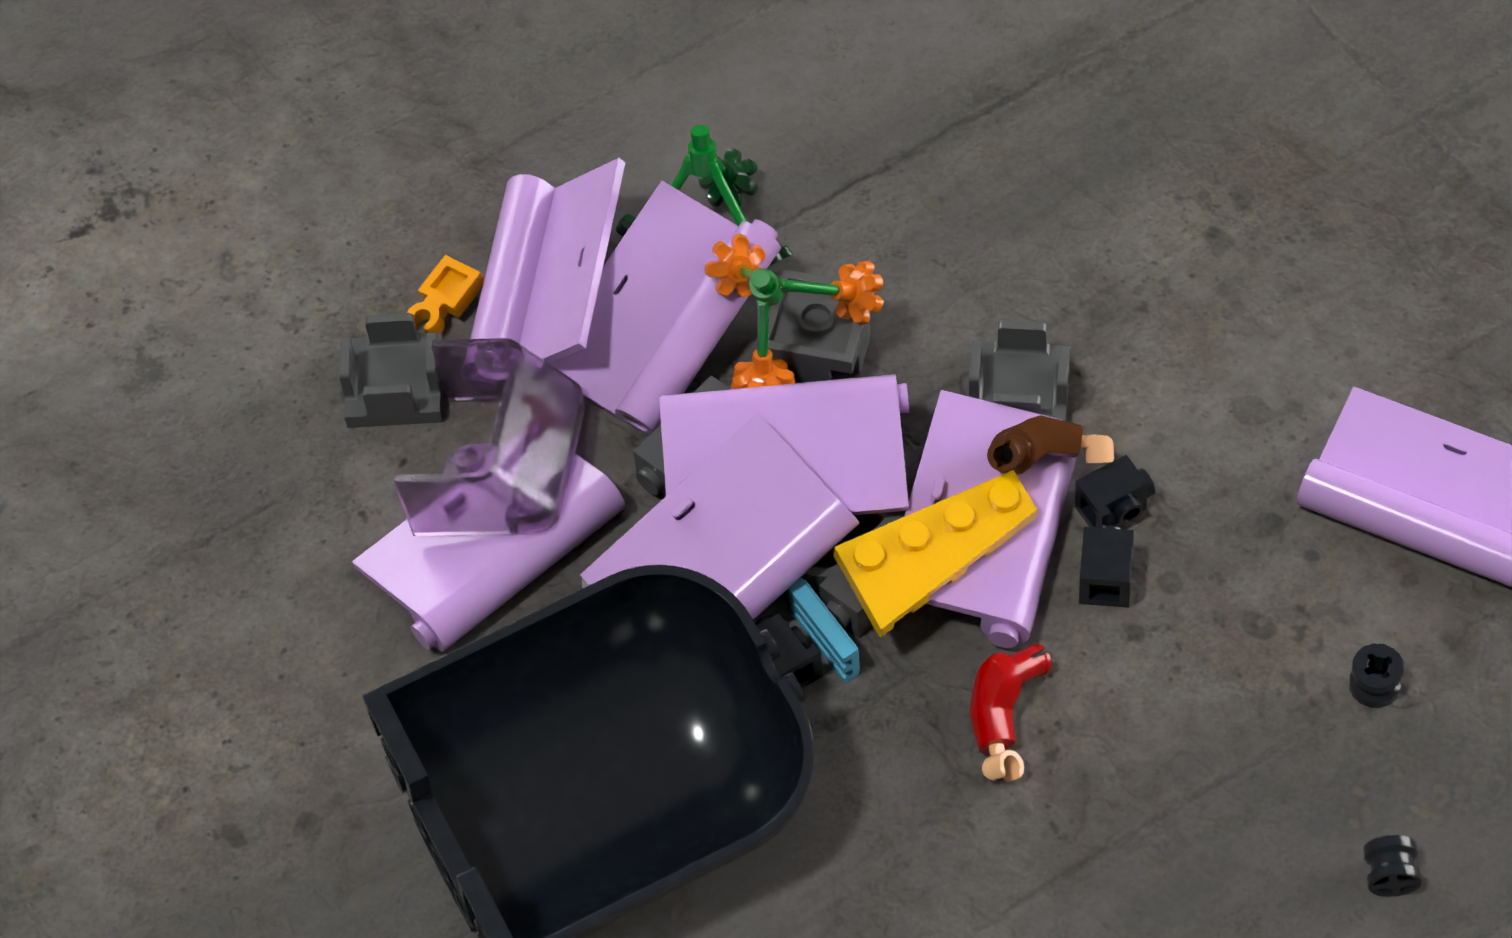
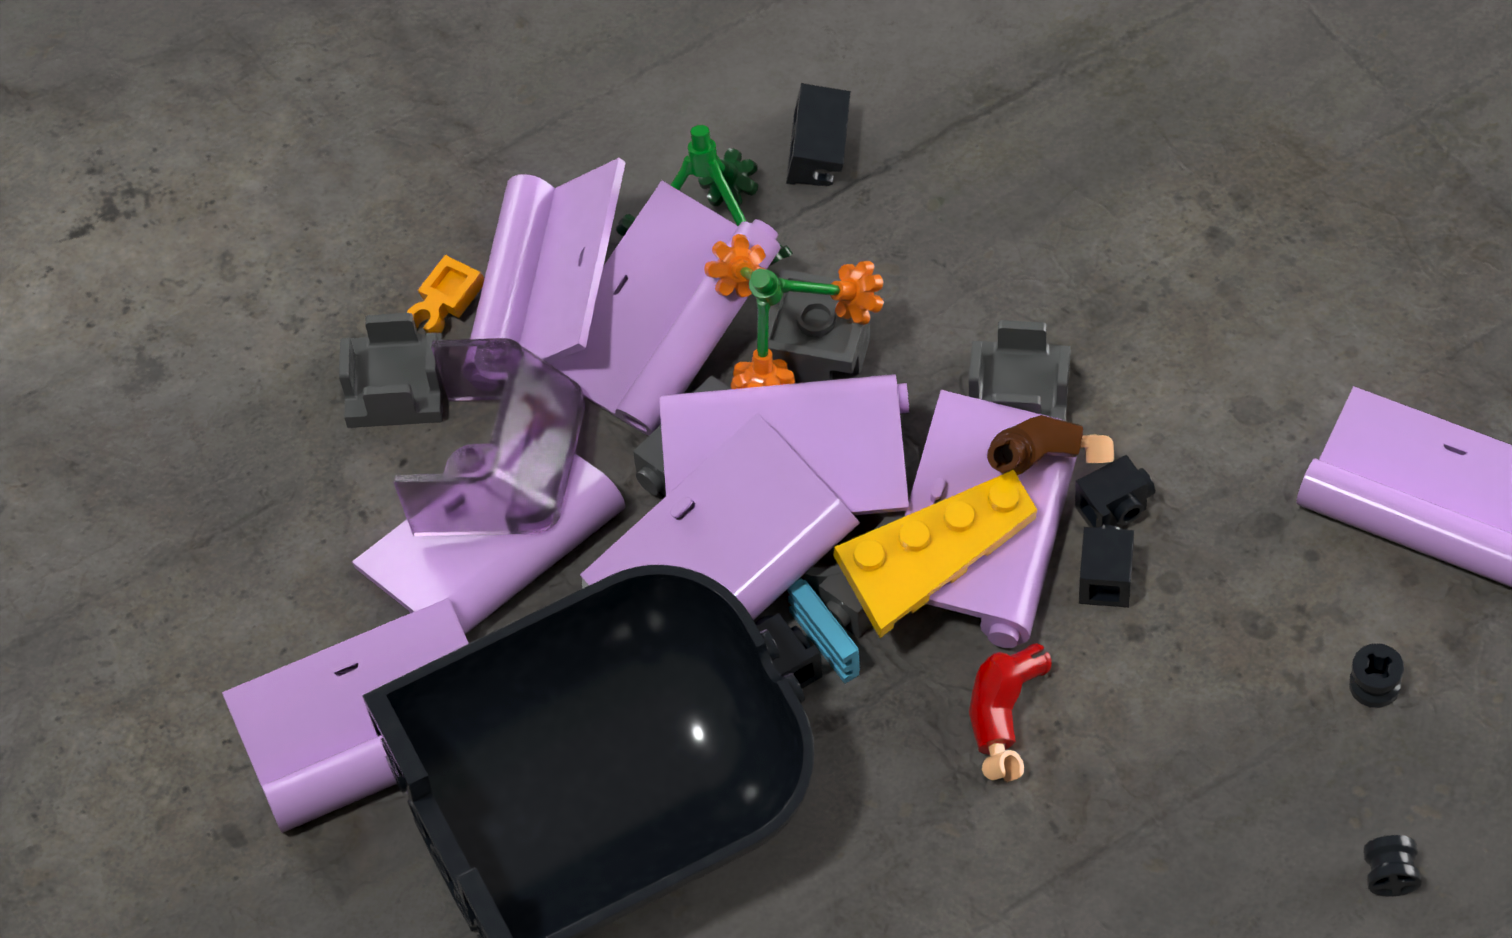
none -> lavender door [222,597,469,833]
none -> black hinge [786,83,851,186]

